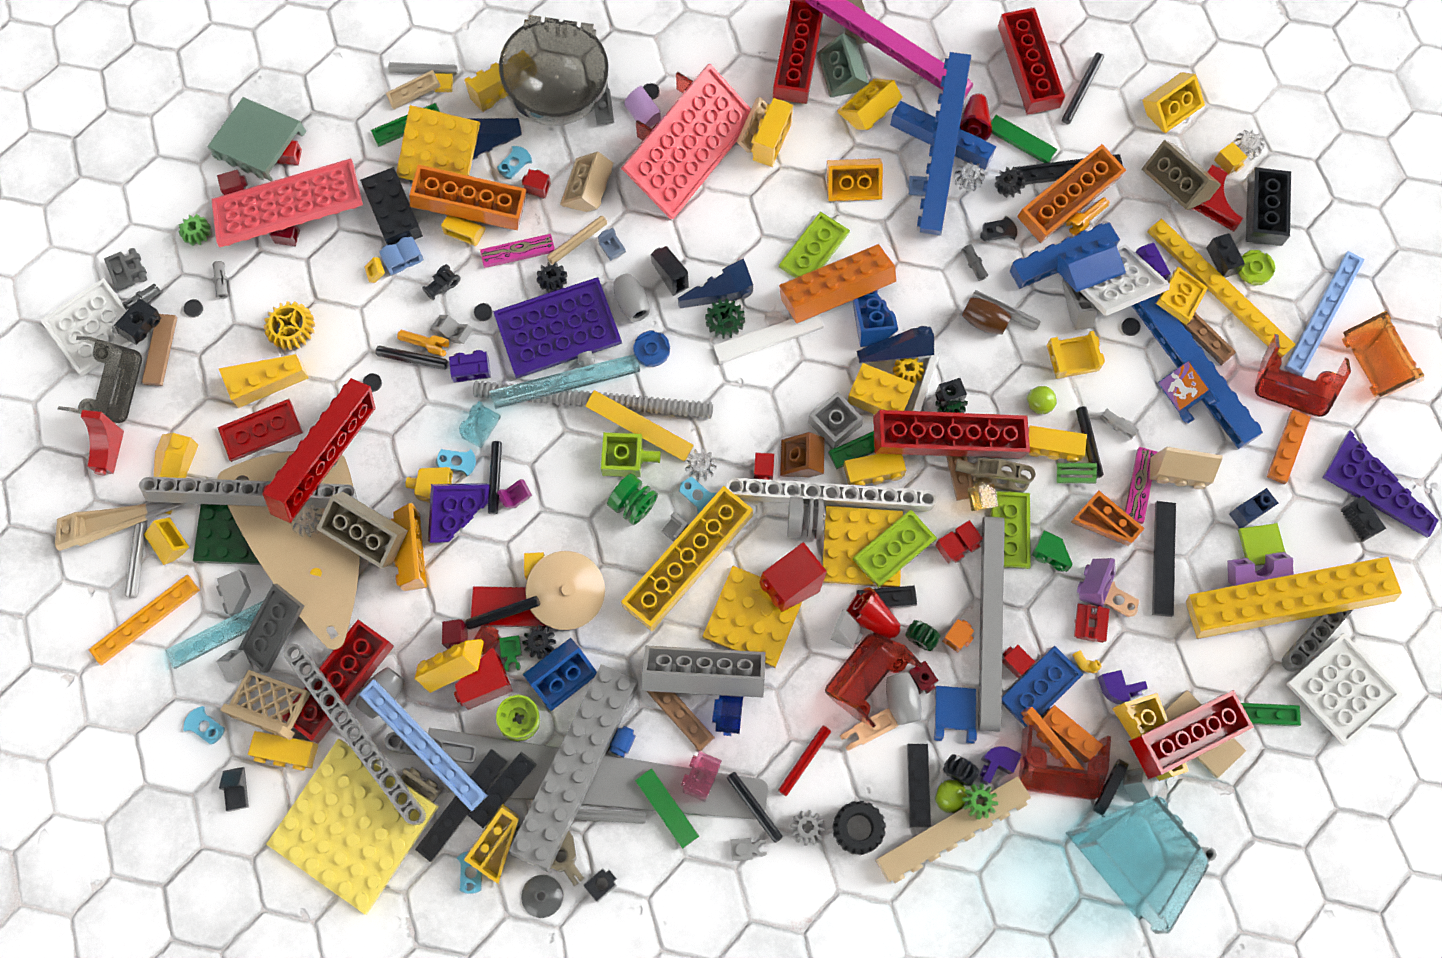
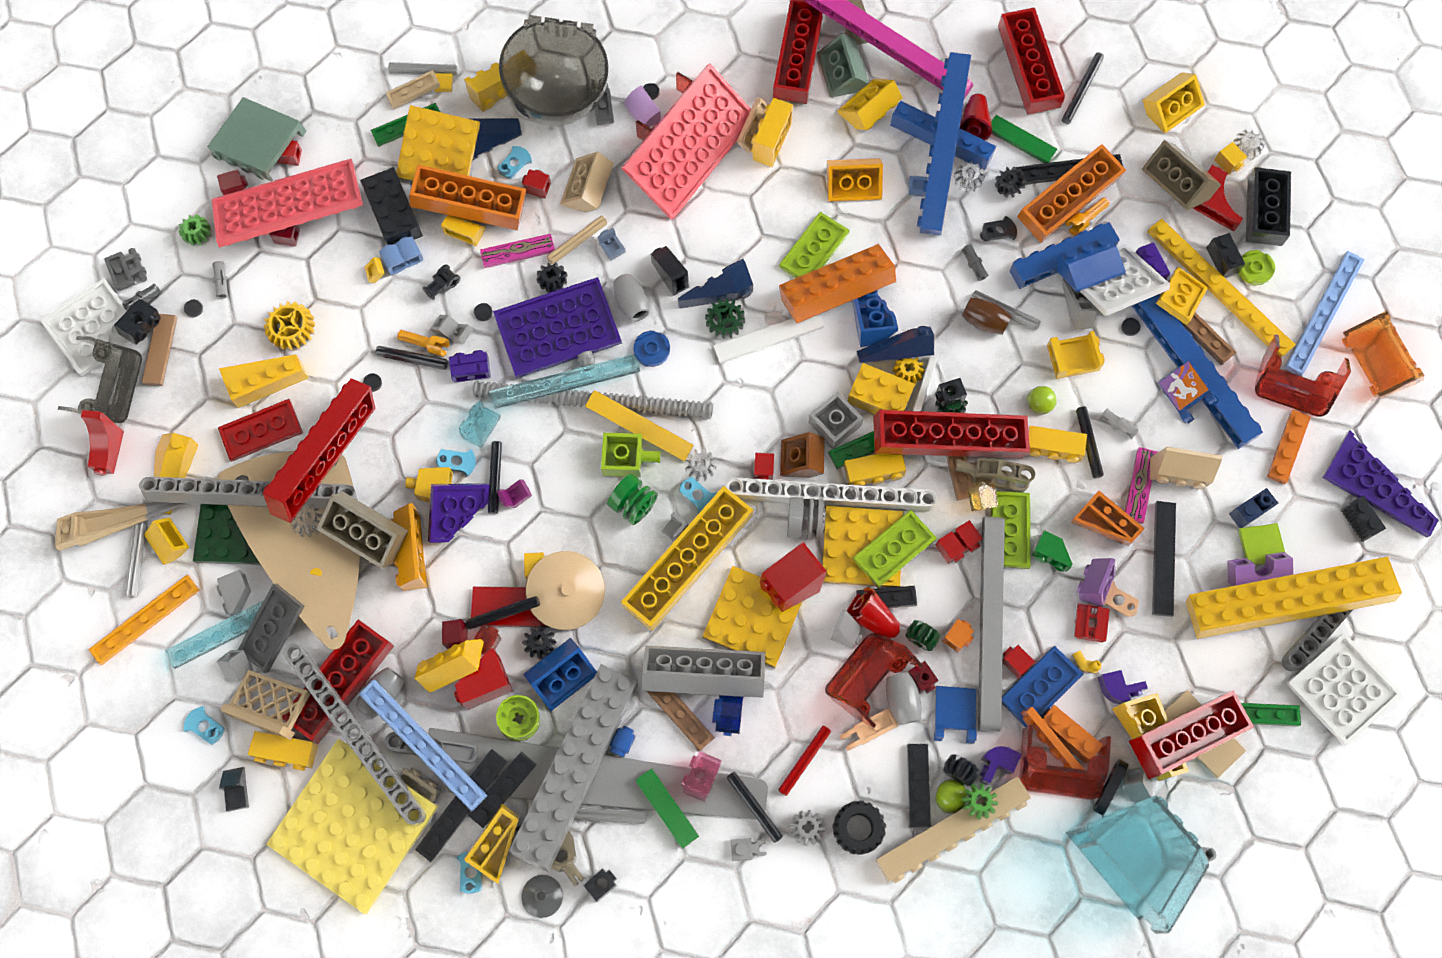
green plate [499,635,522,672] -> none
bright green tile [1057,463,1097,484] -> none

